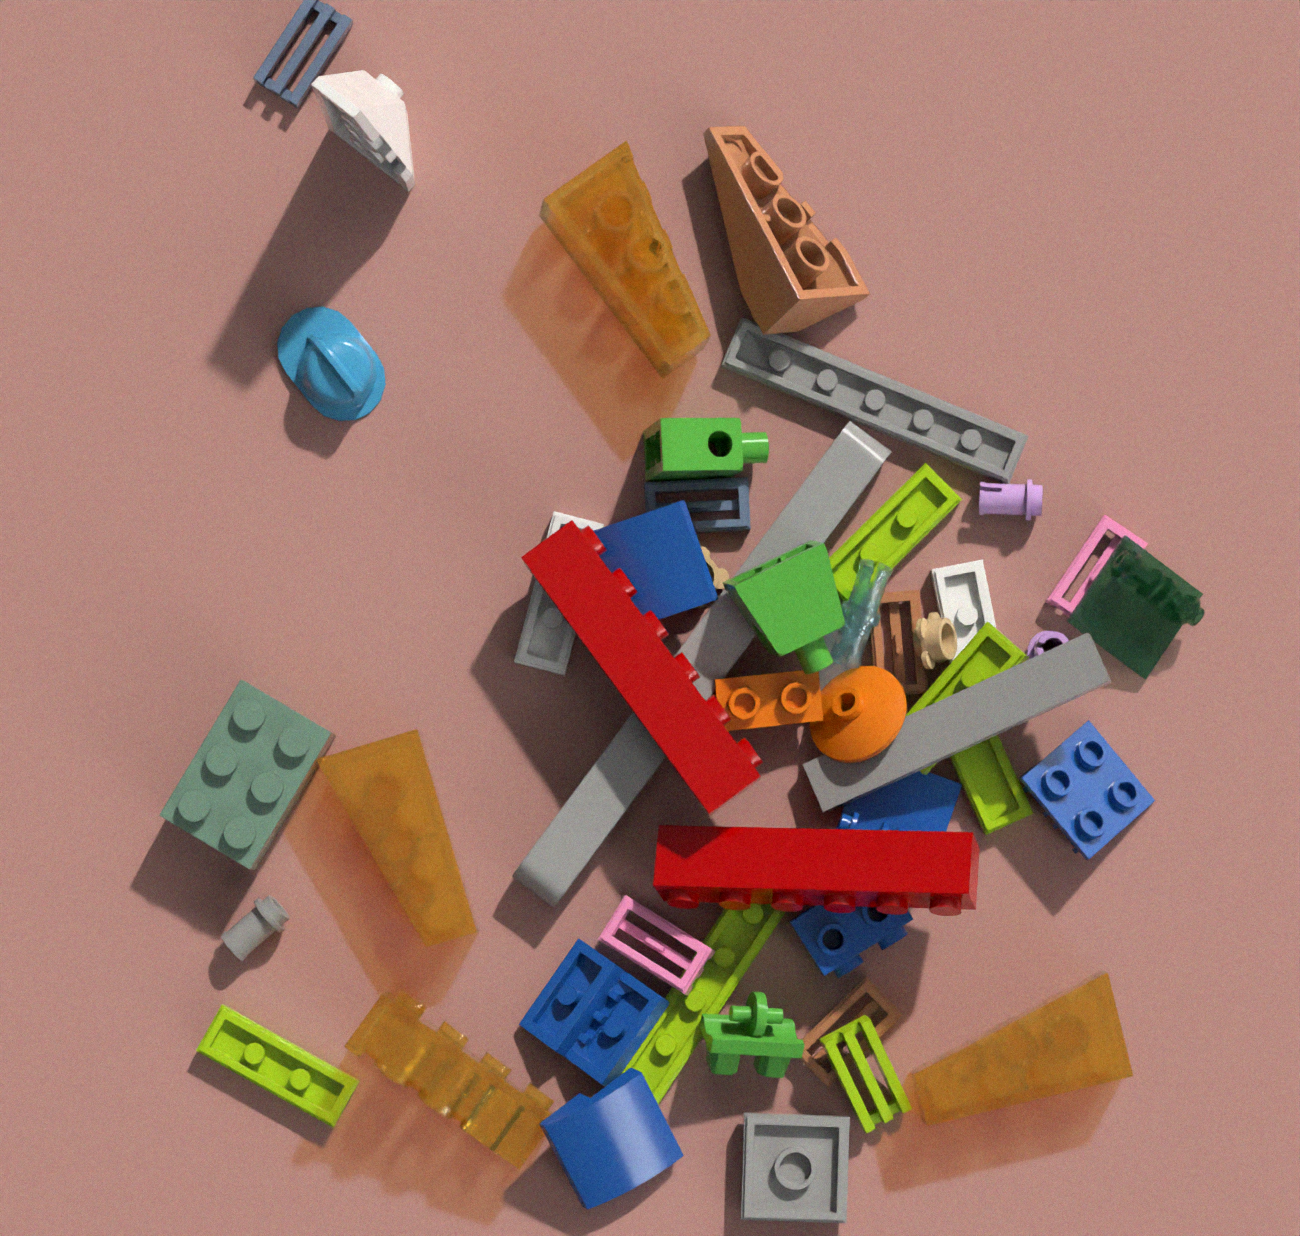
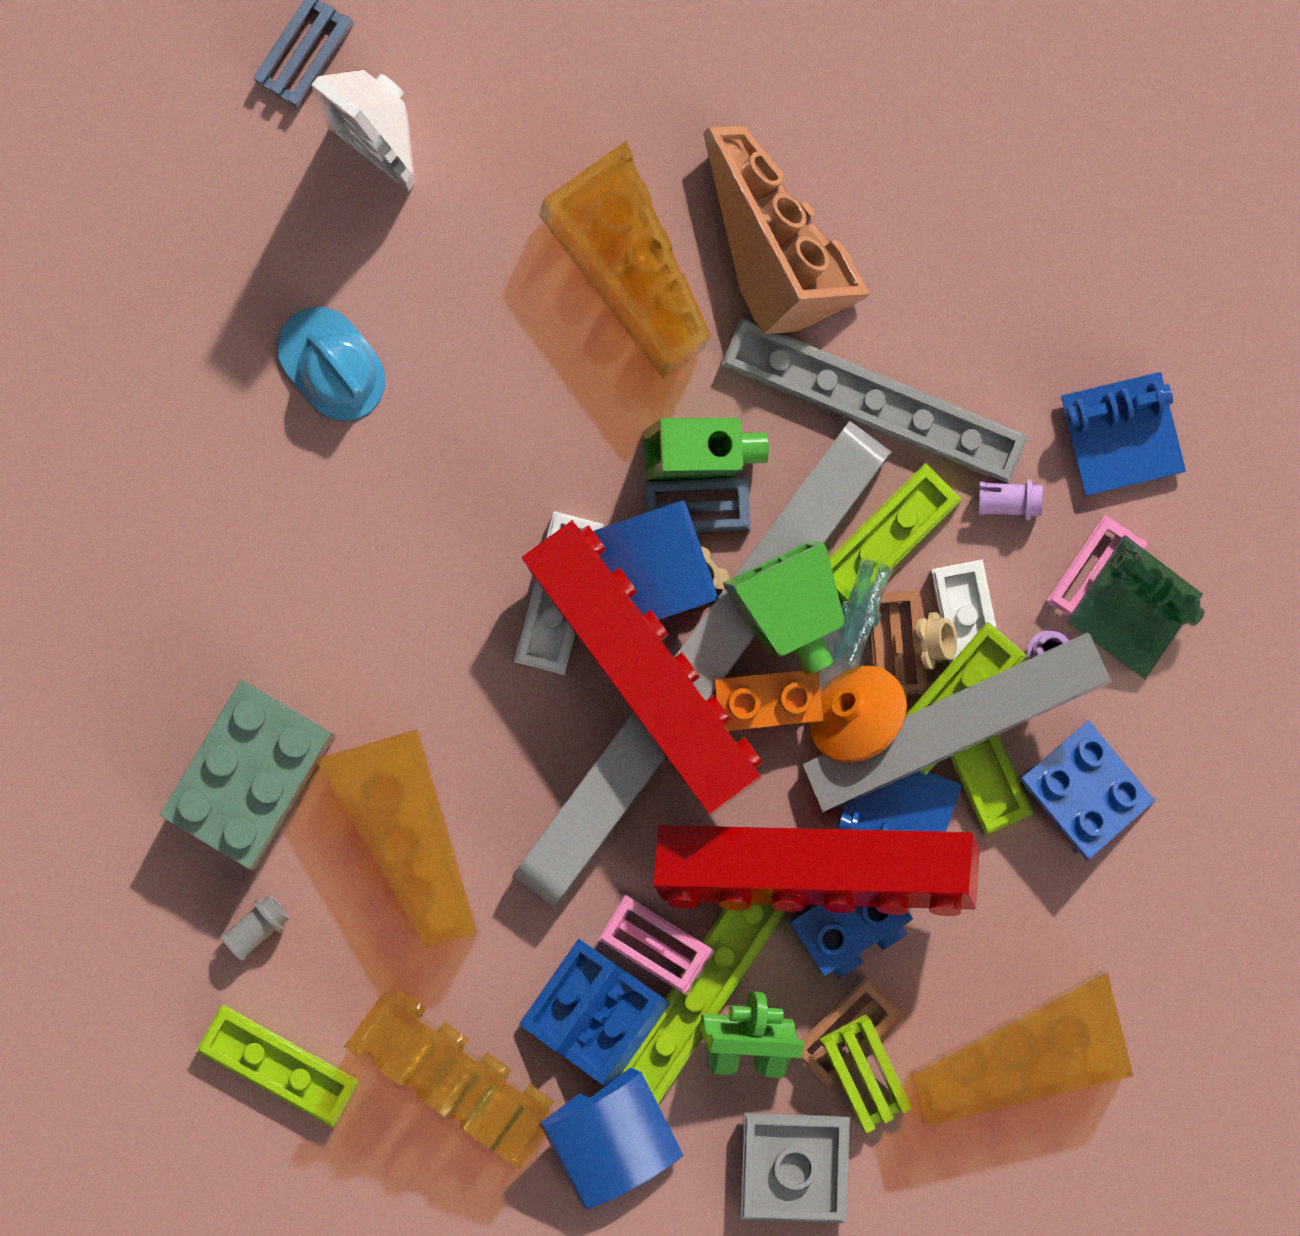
none -> blue hinge [1060,372,1186,496]

